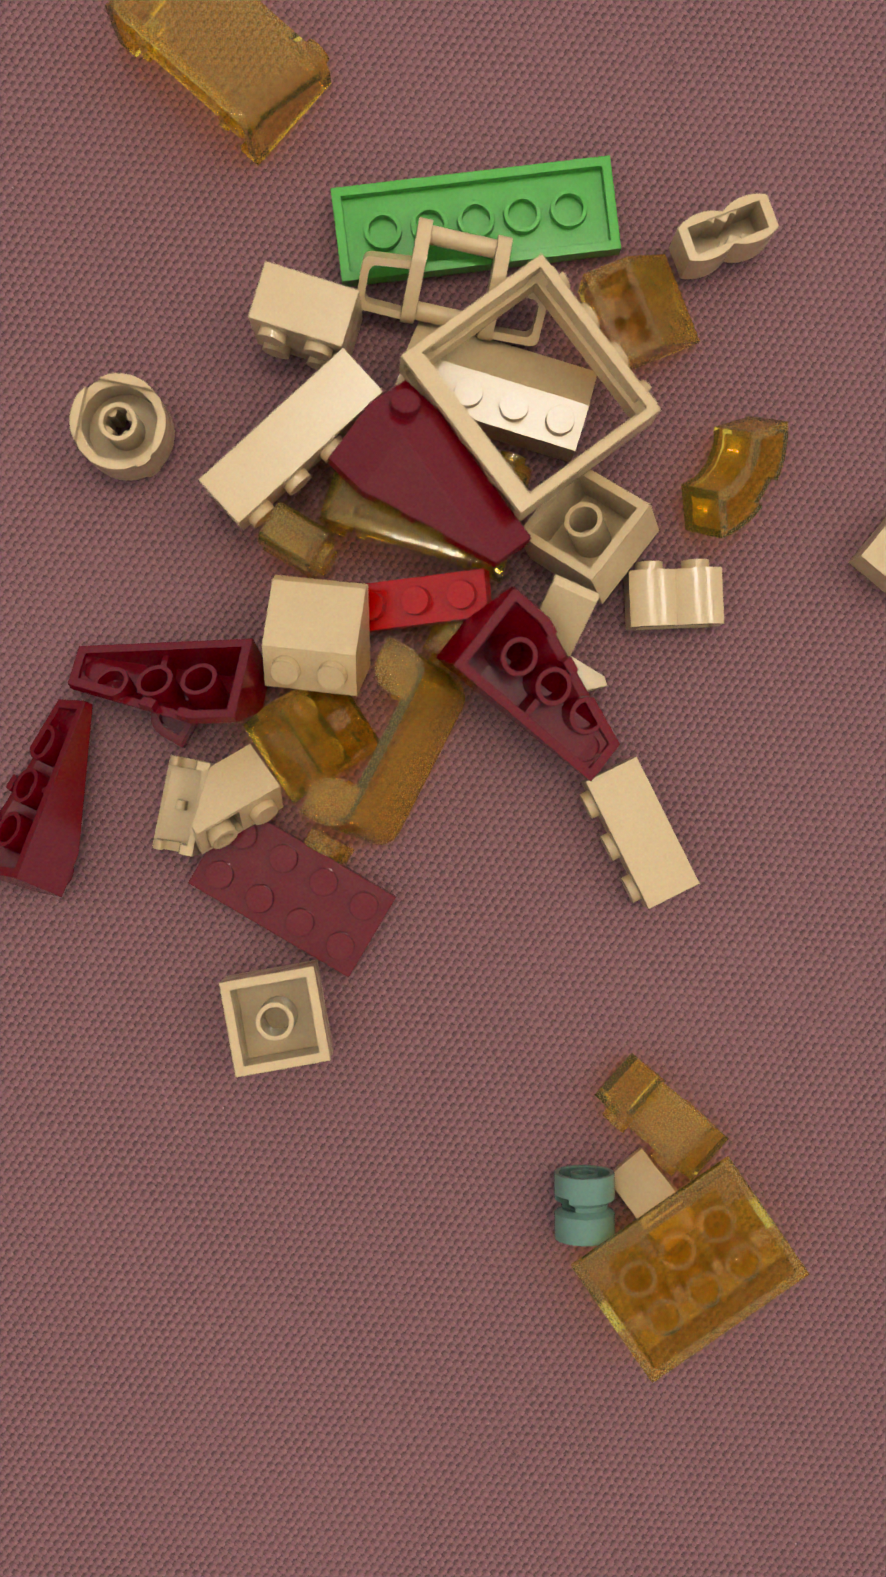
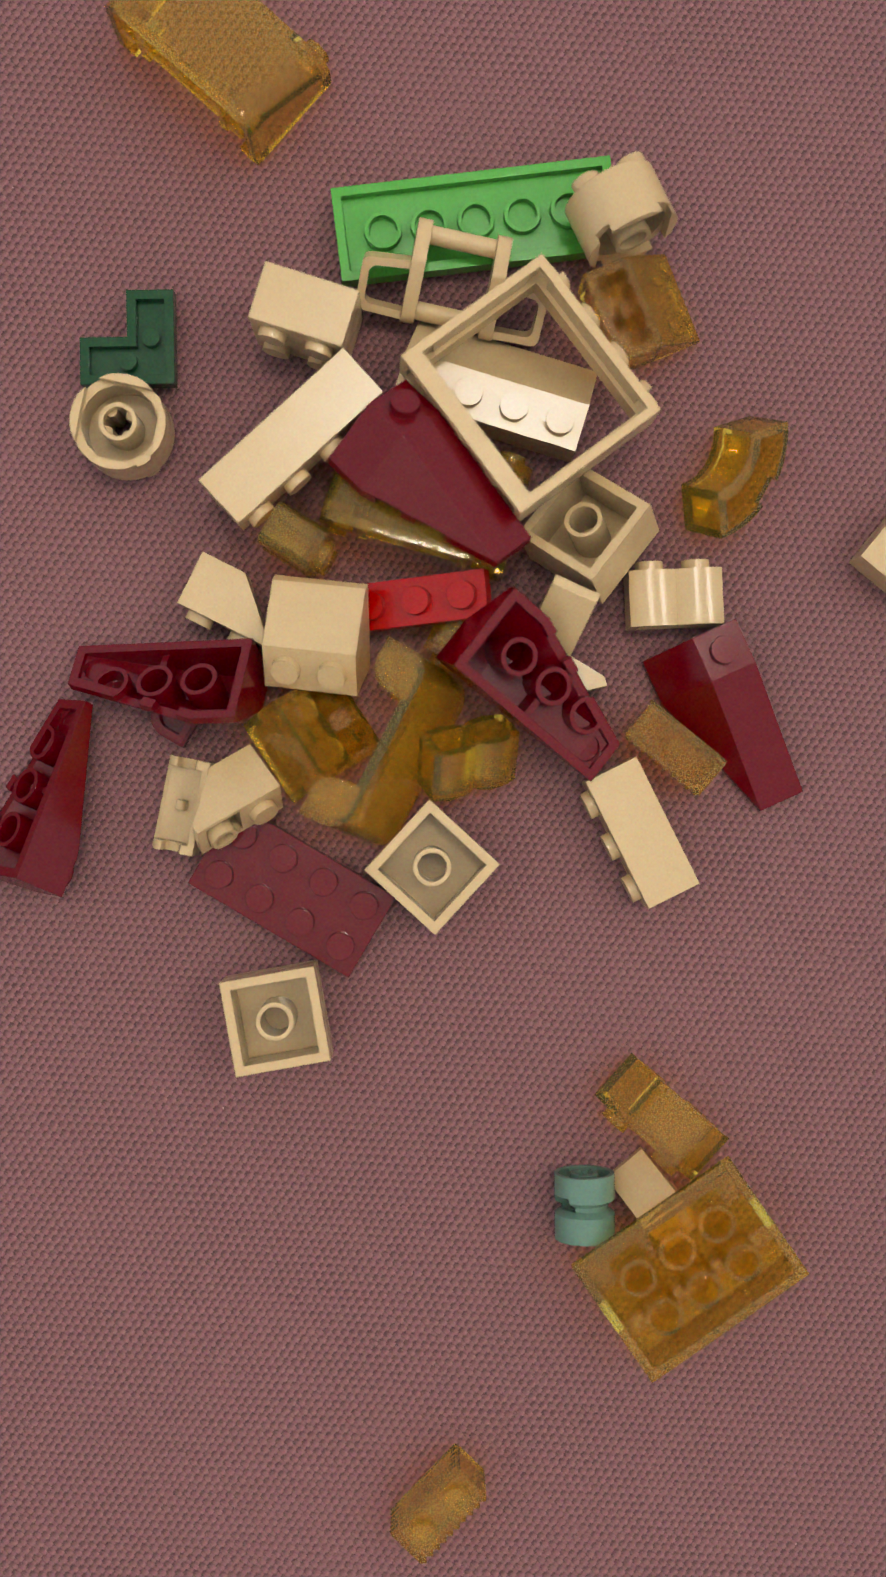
clear yellow tile [304,826,355,864] -> none
tan brick [669,194,779,279] -> none
none -> dark green plate [80,289,178,389]
none -> tan slope [177,552,265,646]
none -> tan brick [365,799,500,935]
none -> clear yellow brick [389,1443,487,1563]
none -> clear yellow brick [417,714,520,802]
none -> tan brick [565,151,677,269]
none -> clear yellow brick [624,700,727,795]
none -> dark red wedge [641,619,803,811]

